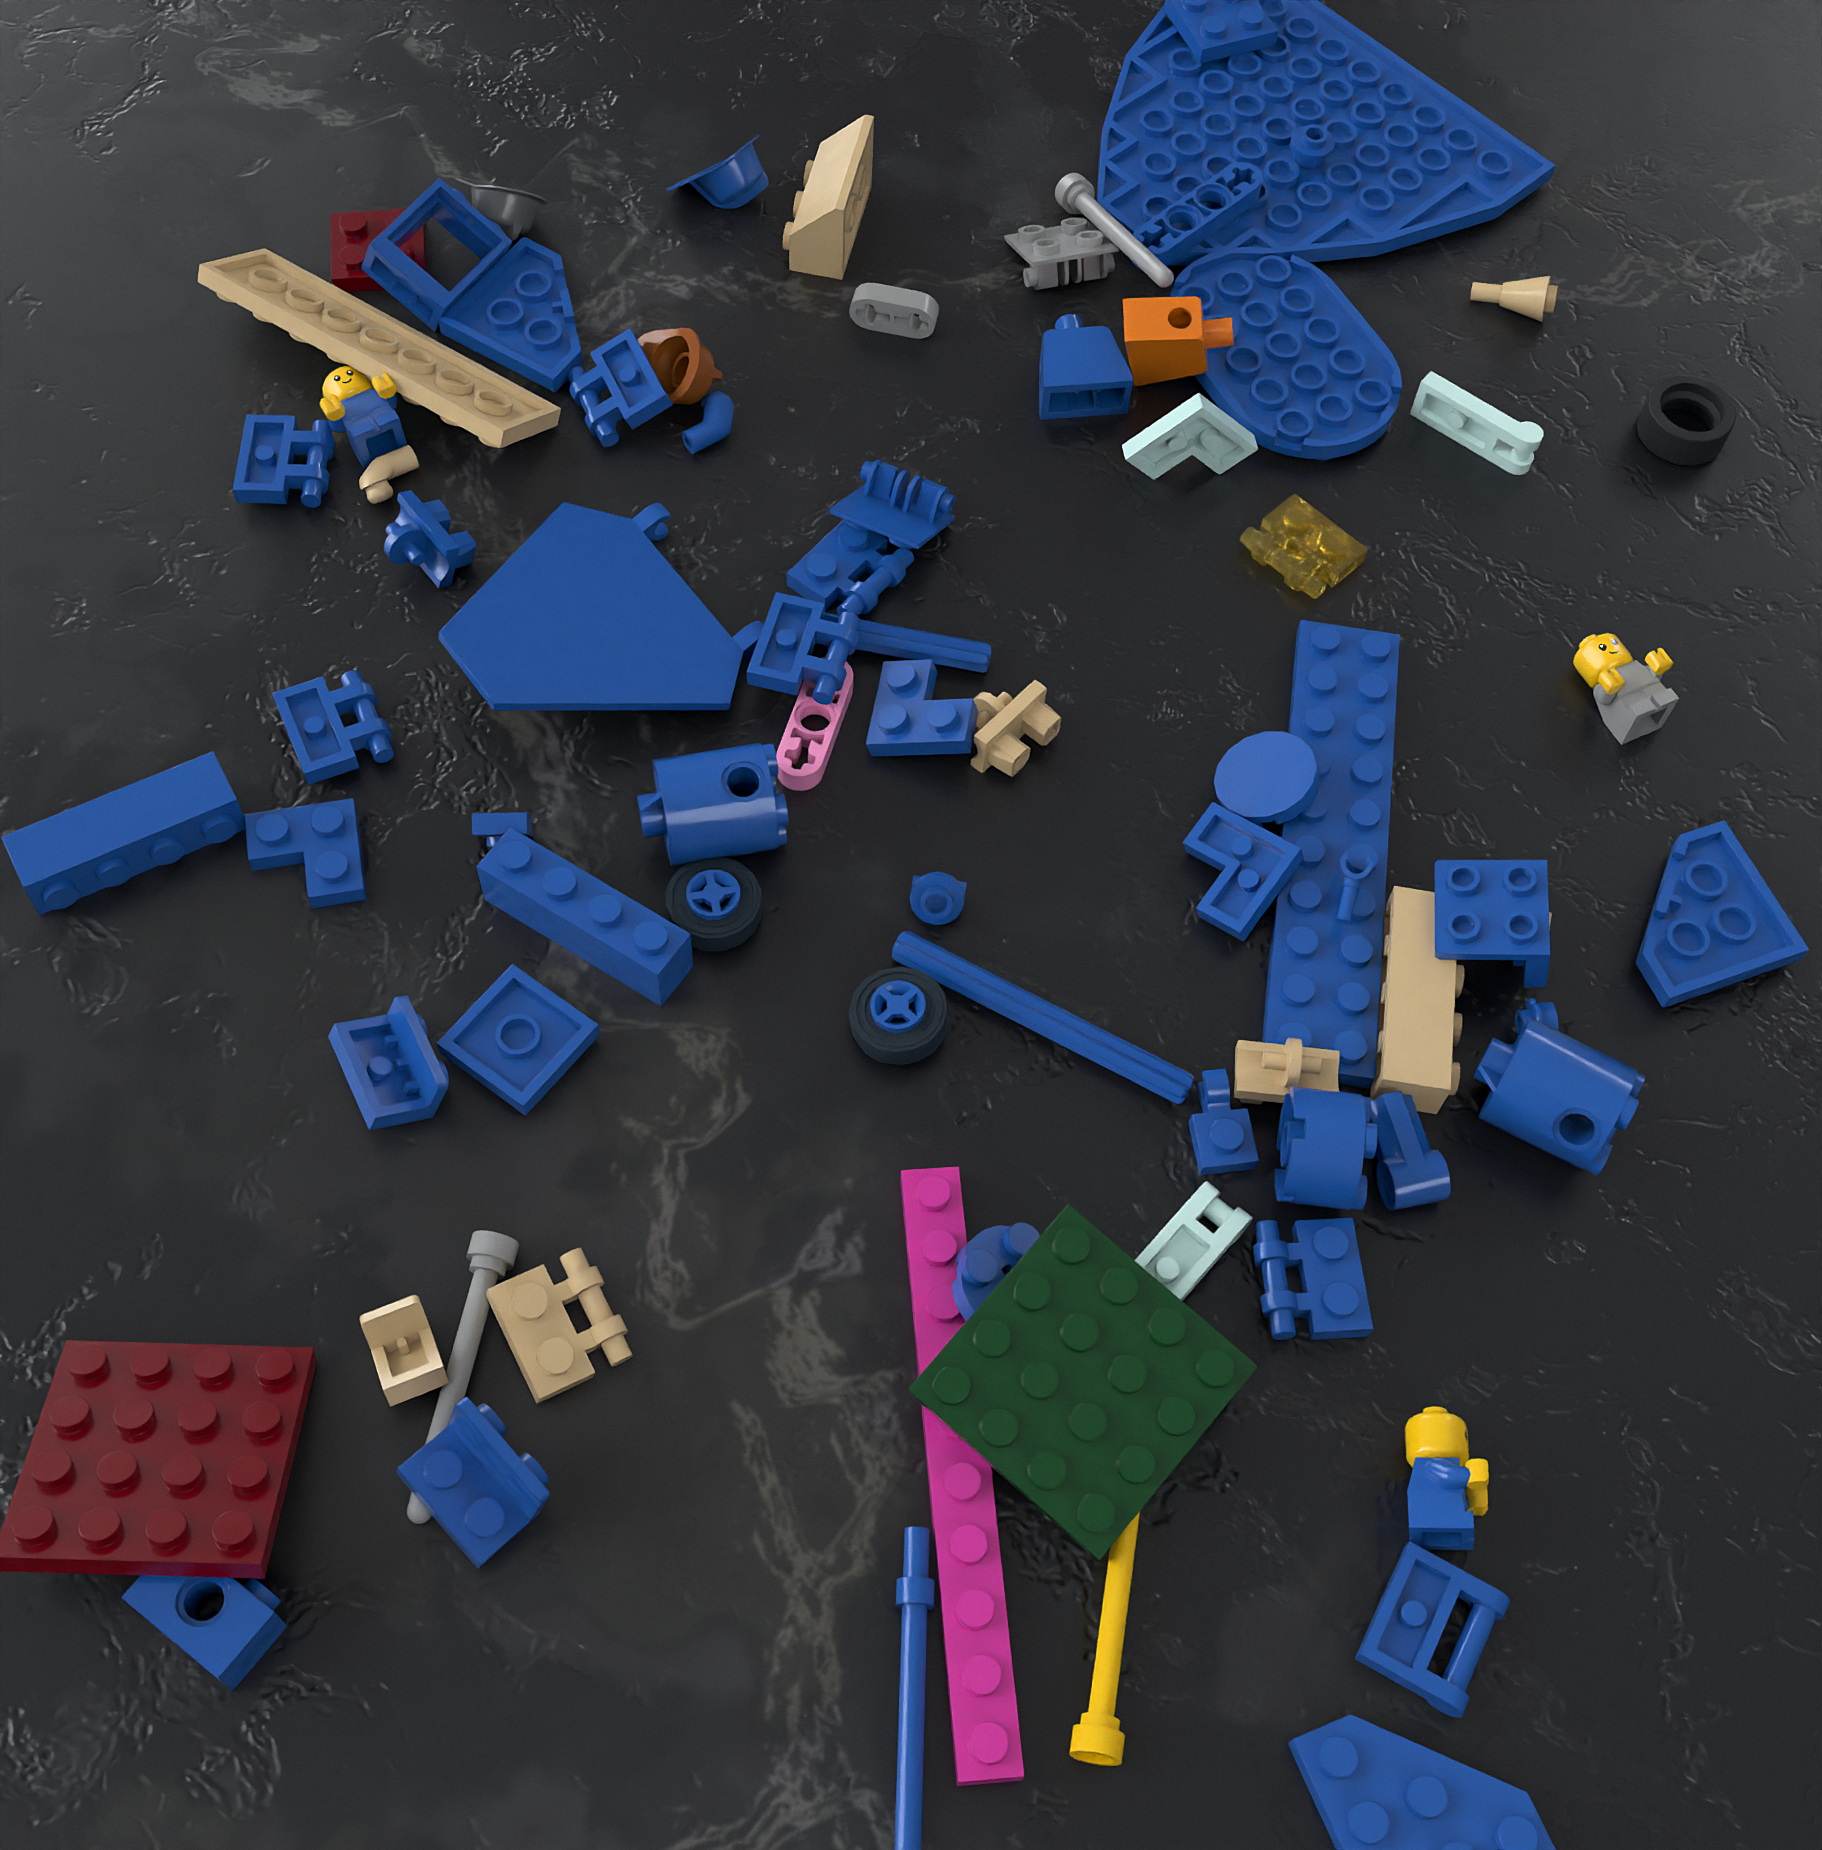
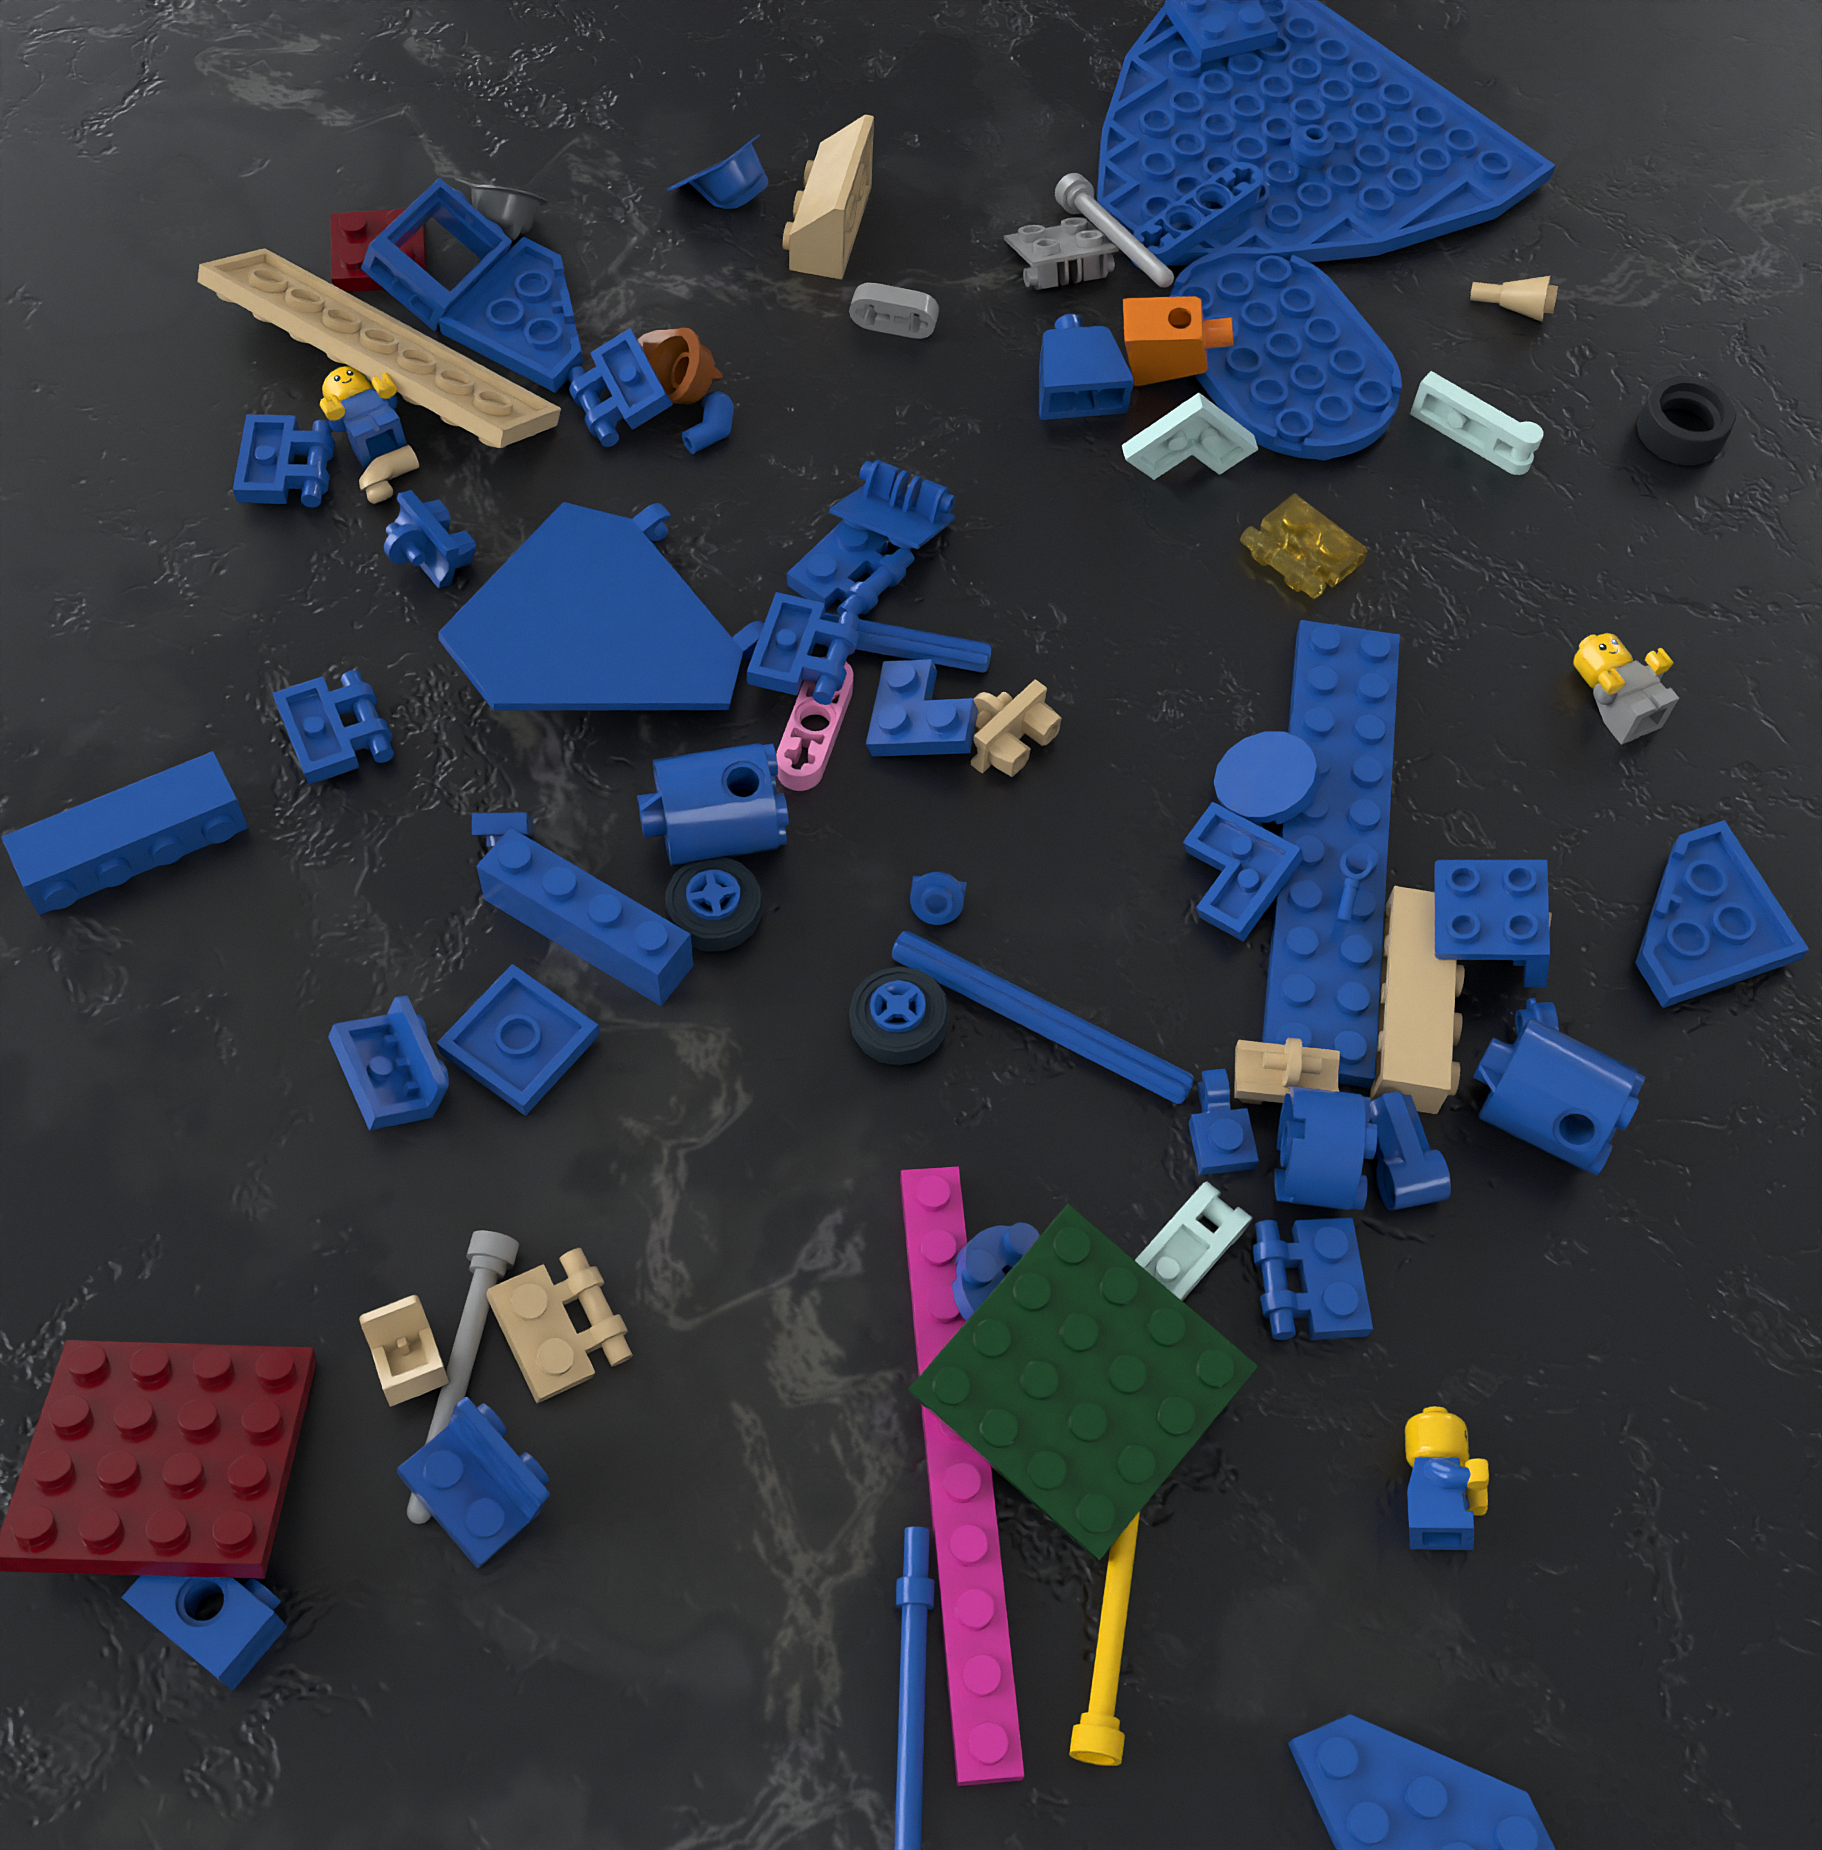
blue plate [244,798,367,908] -> none
blue plate [1355,1542,1510,1718] -> none

